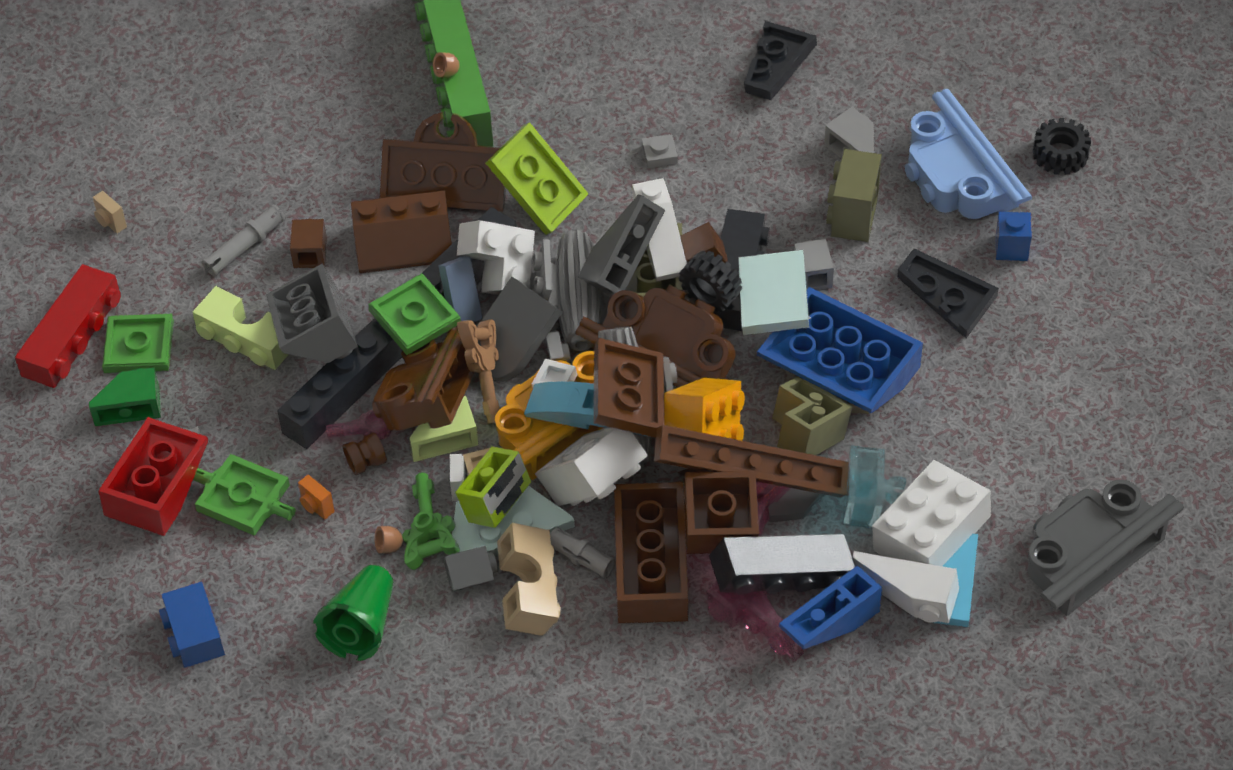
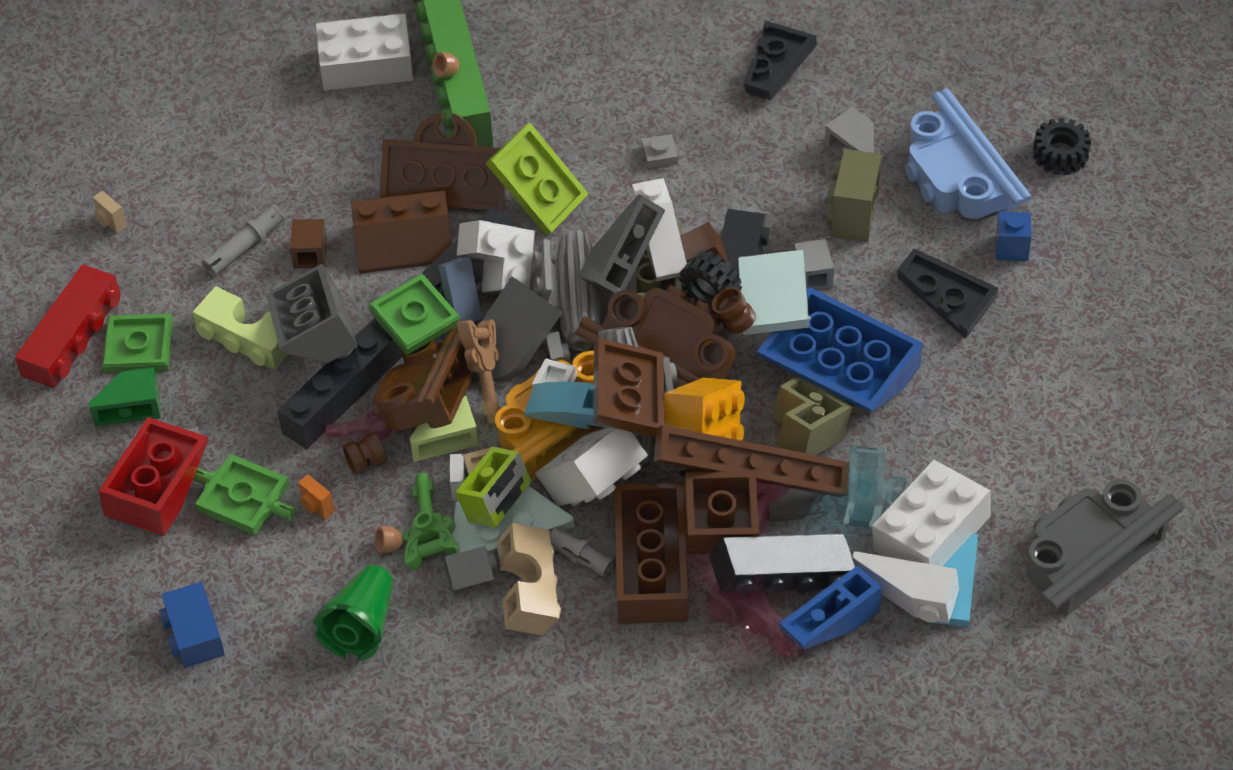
none -> white brick [316,13,413,91]
none -> reddish brown wheel [712,287,756,334]

